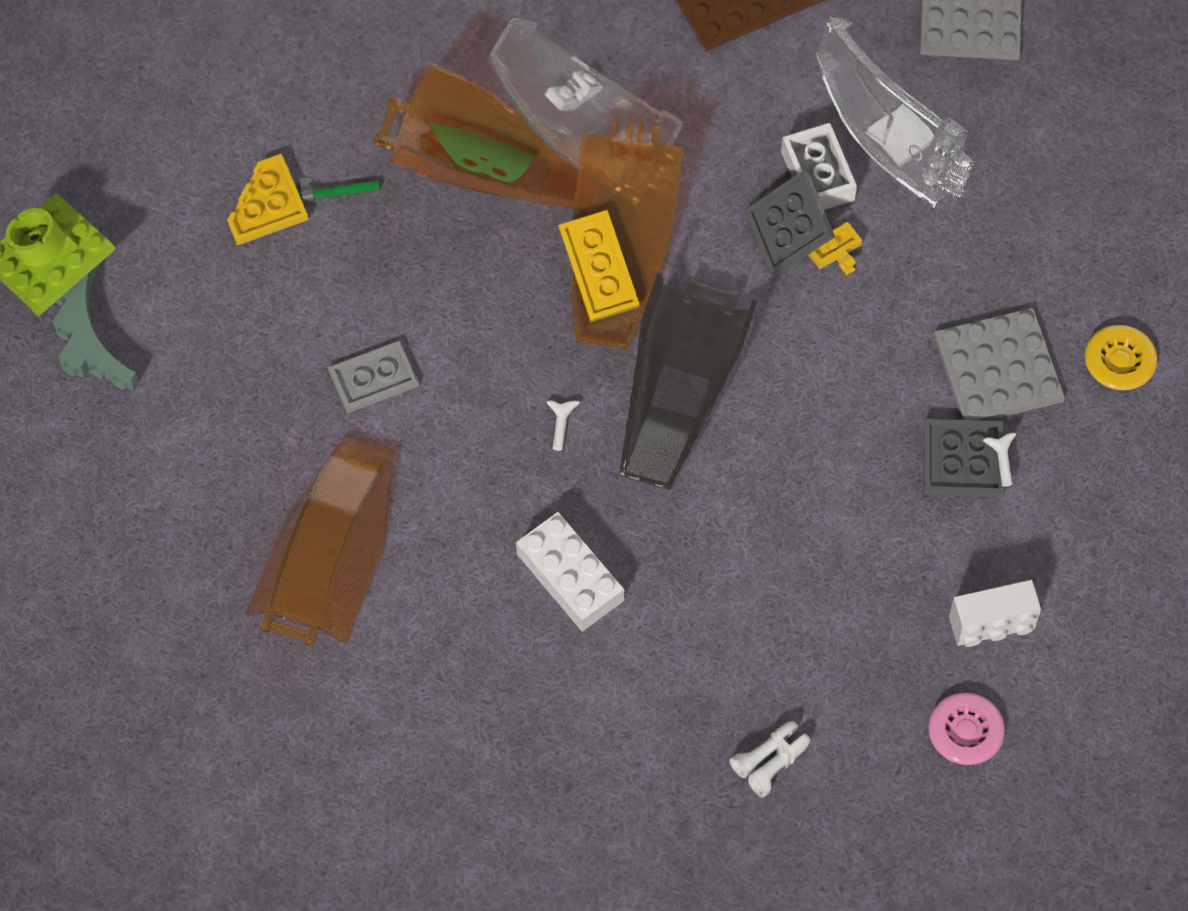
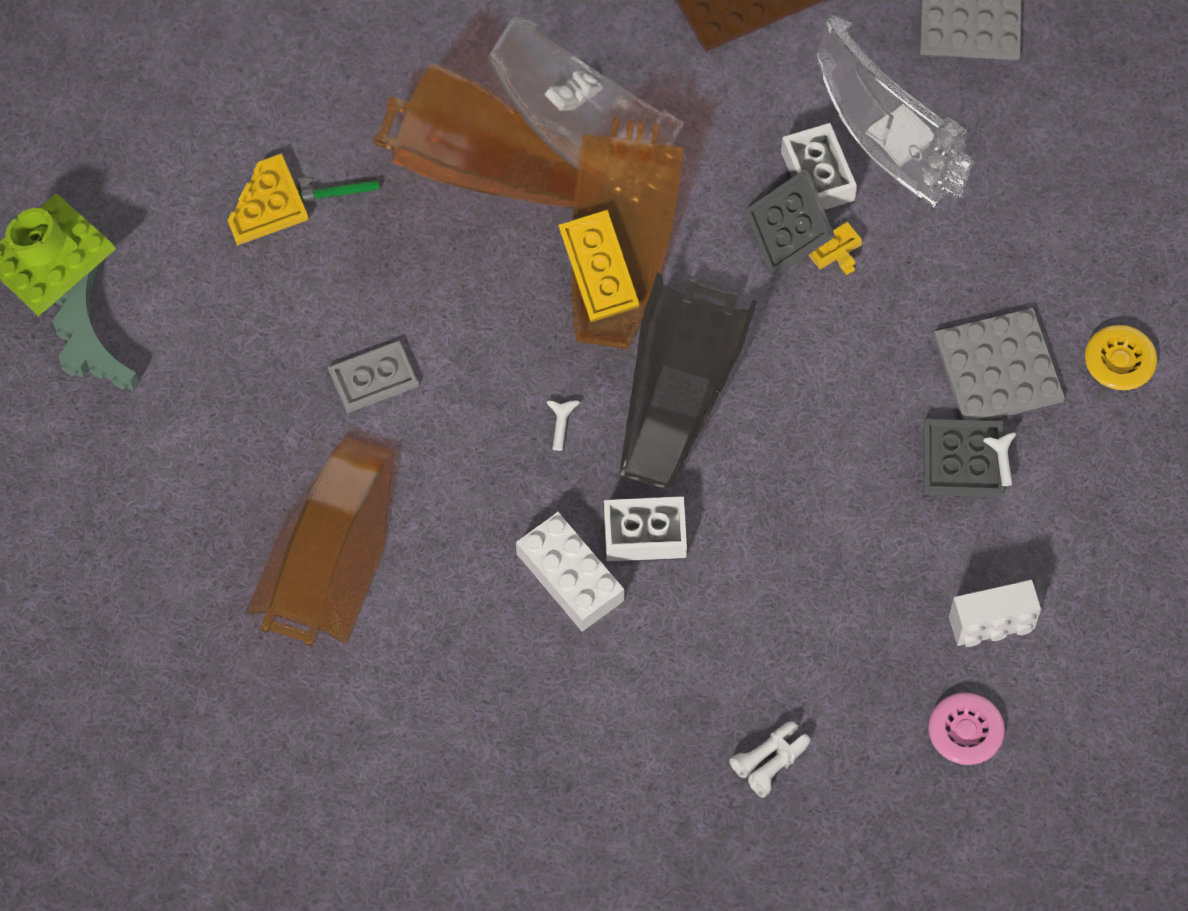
bright green piece [429,122,534,182] -> none
none -> white brick [604,497,687,561]

